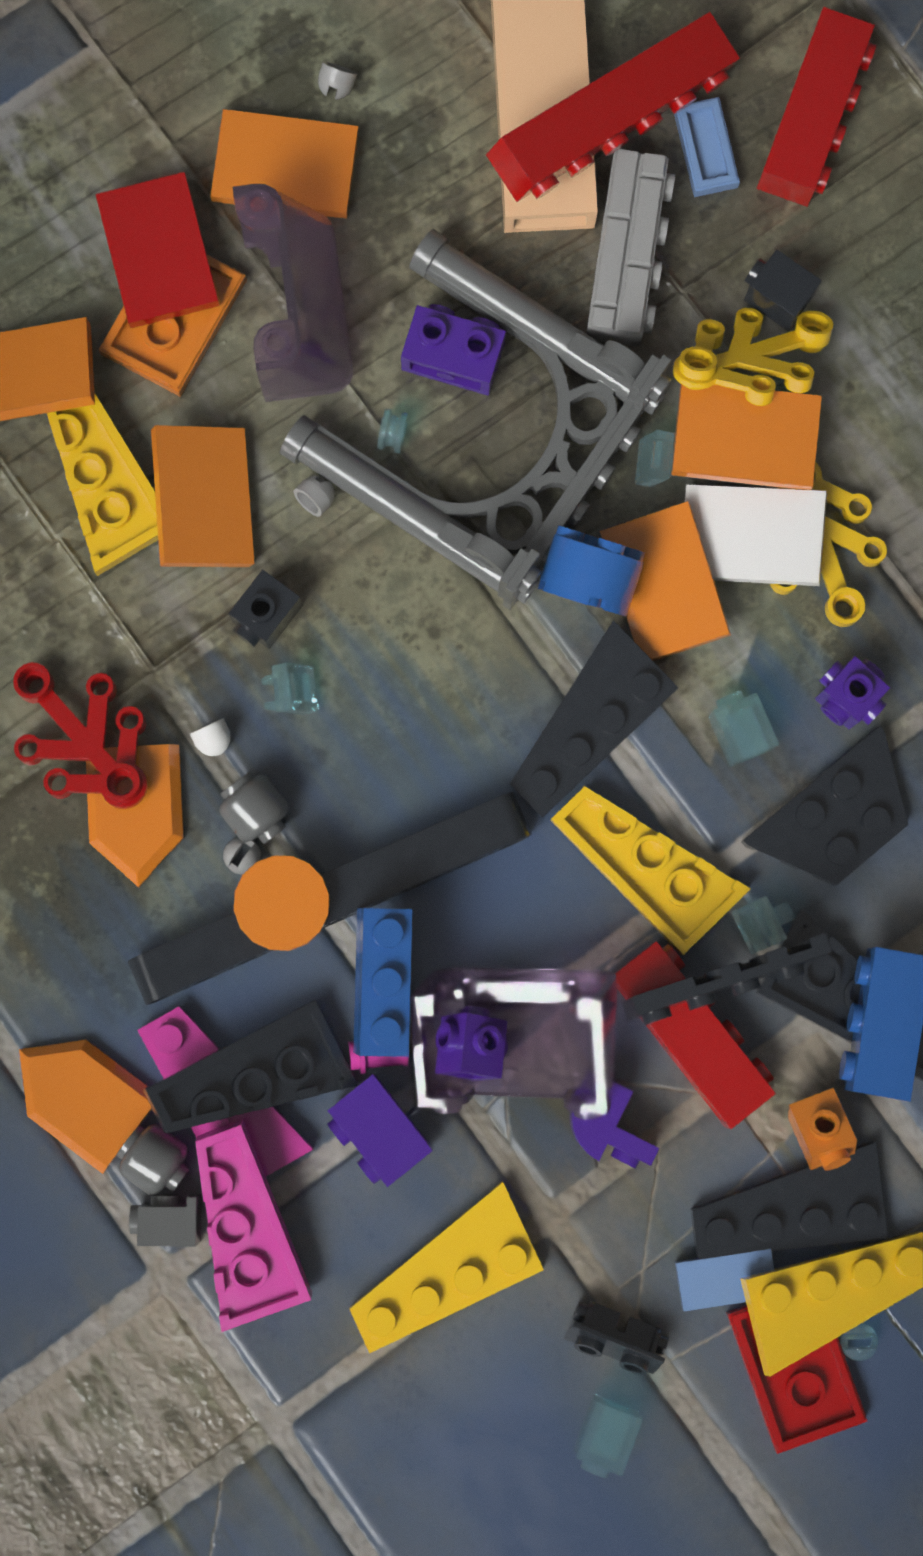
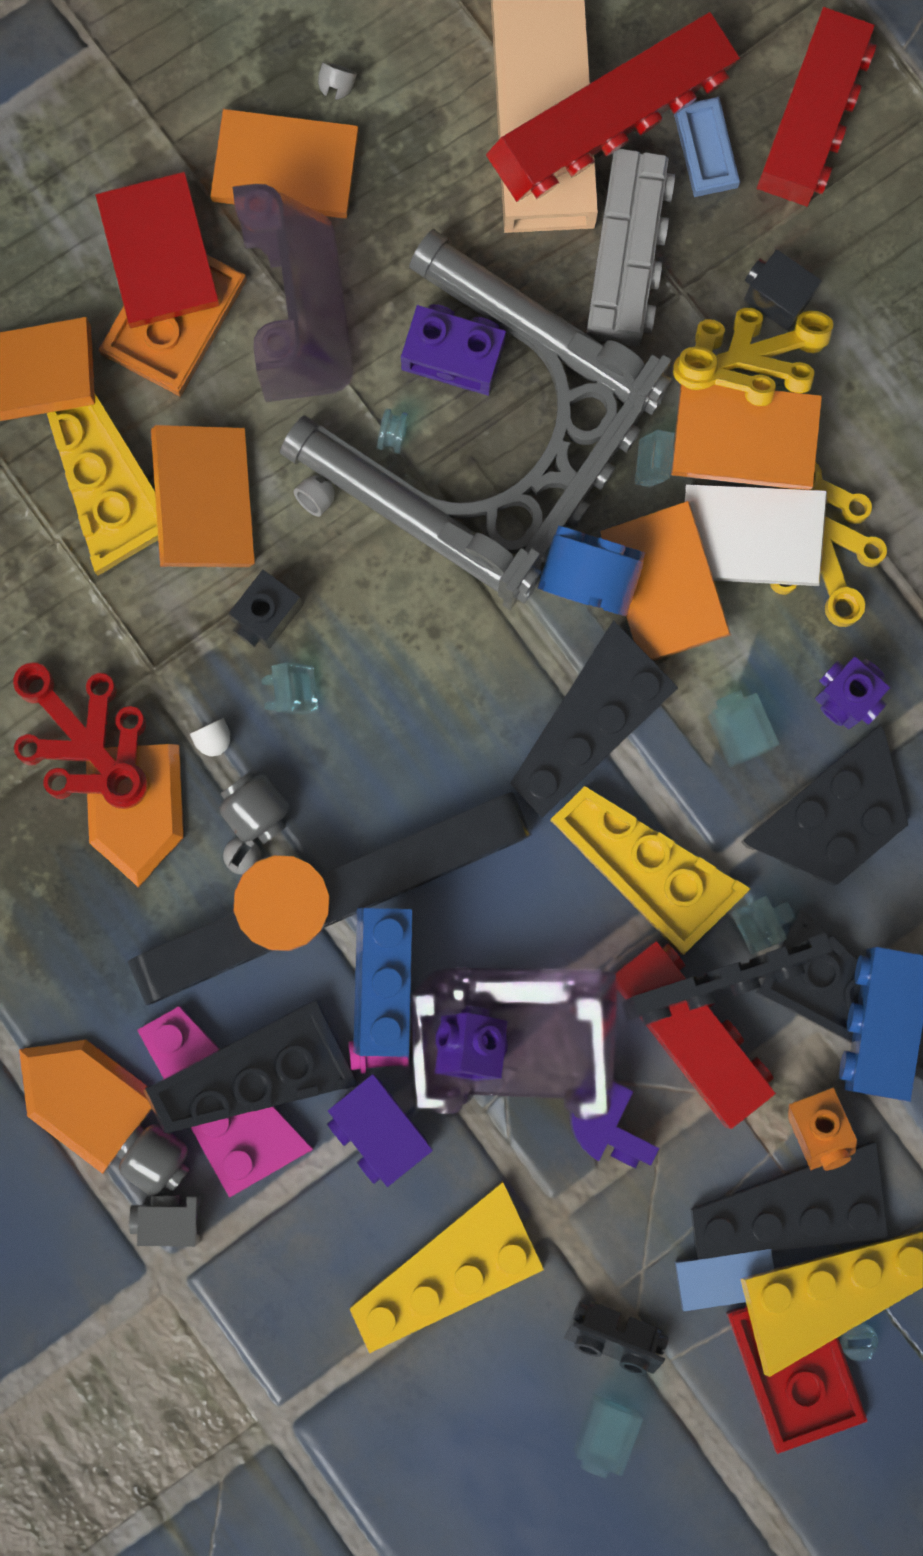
dark pink wing [195,1119,312,1332] -> none

